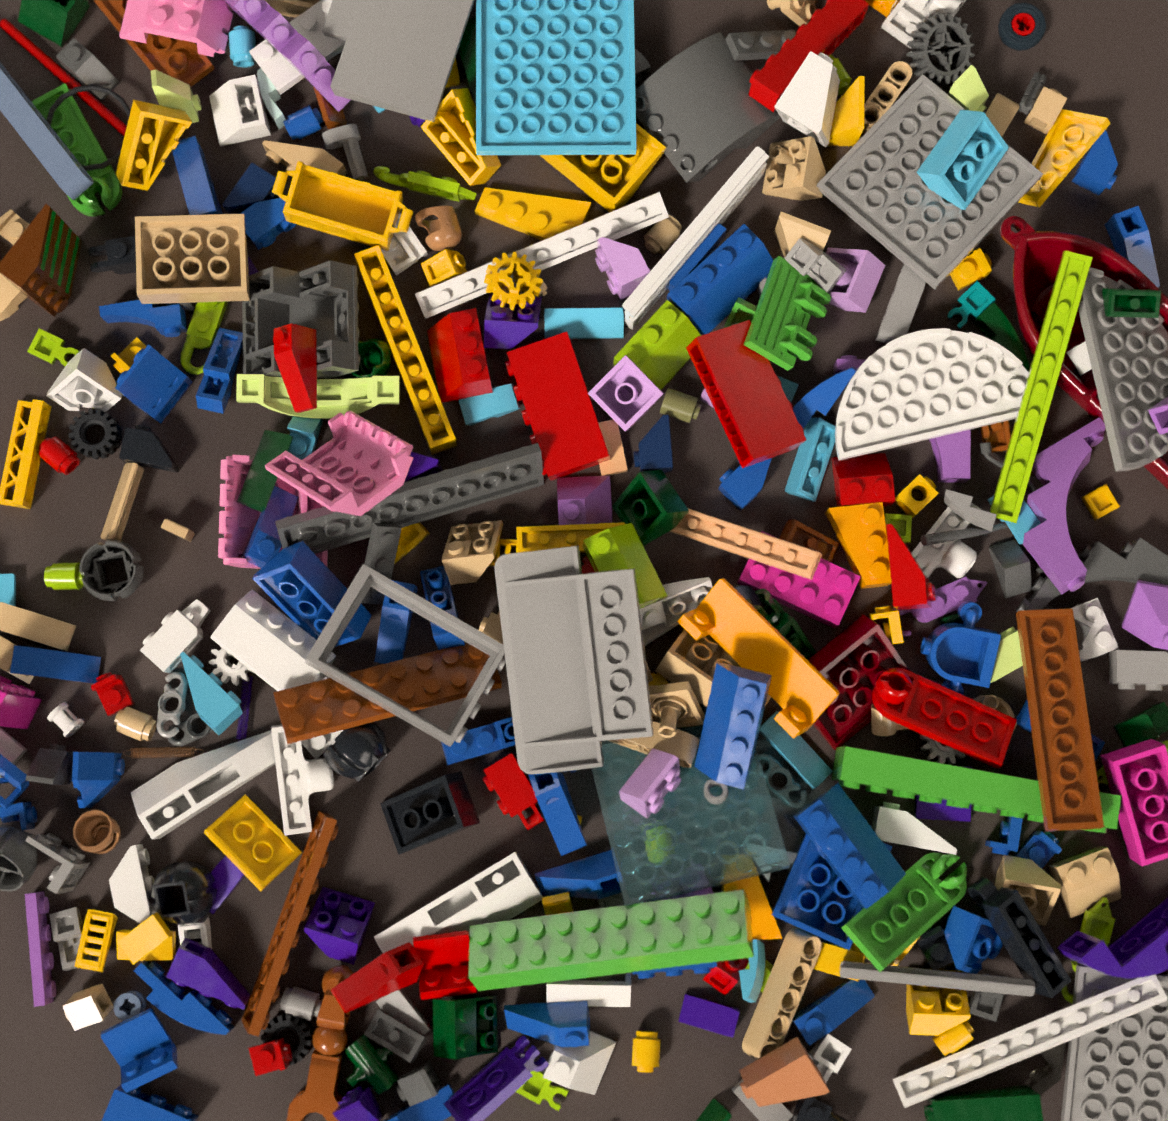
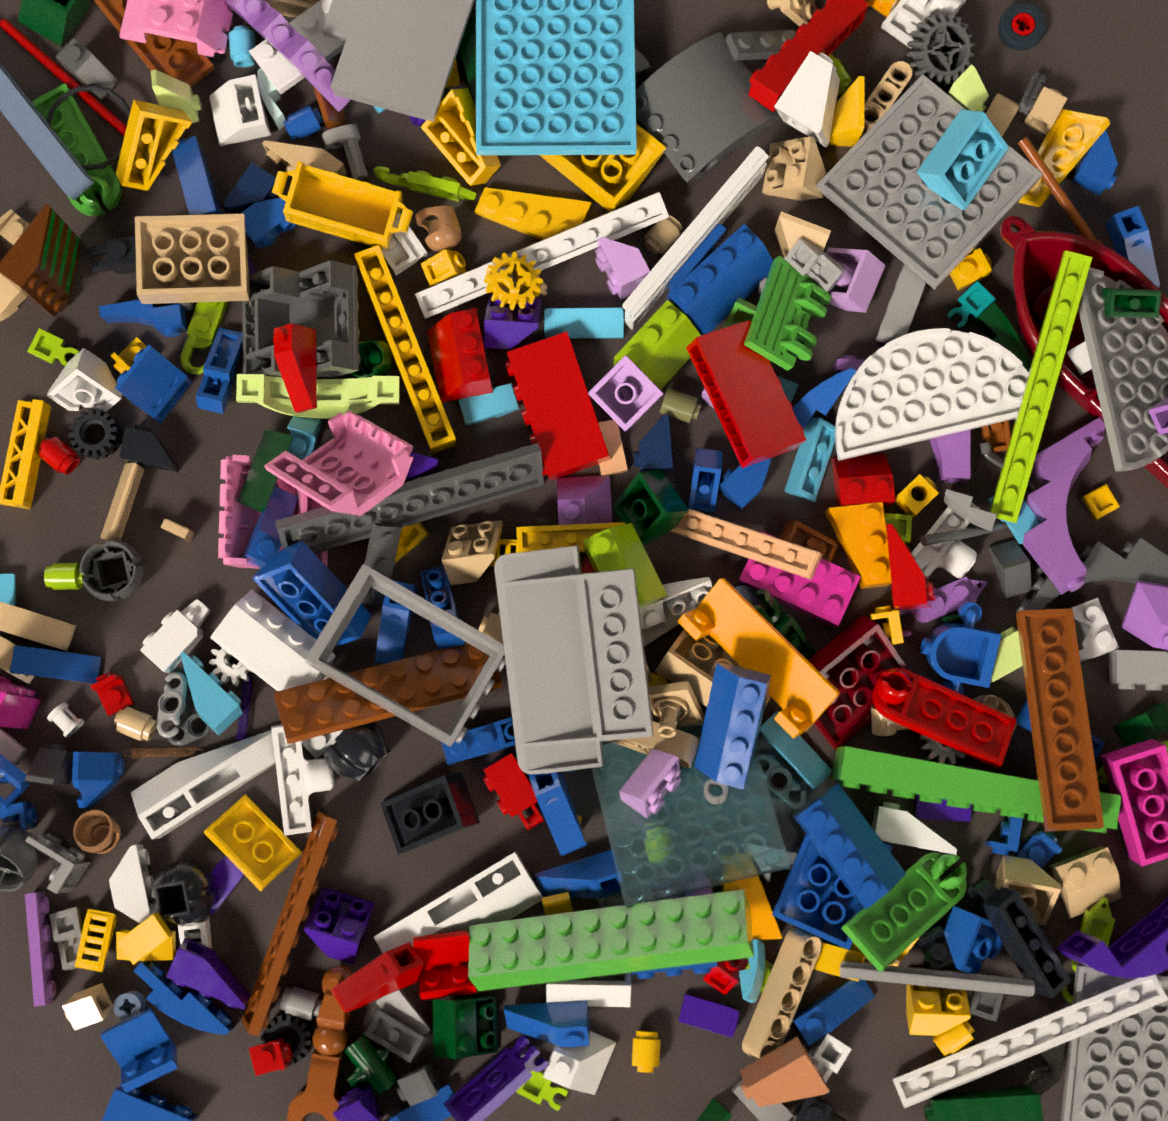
none -> blue slope [688,448,723,513]
none -> dark orange bar [1017,136,1104,245]

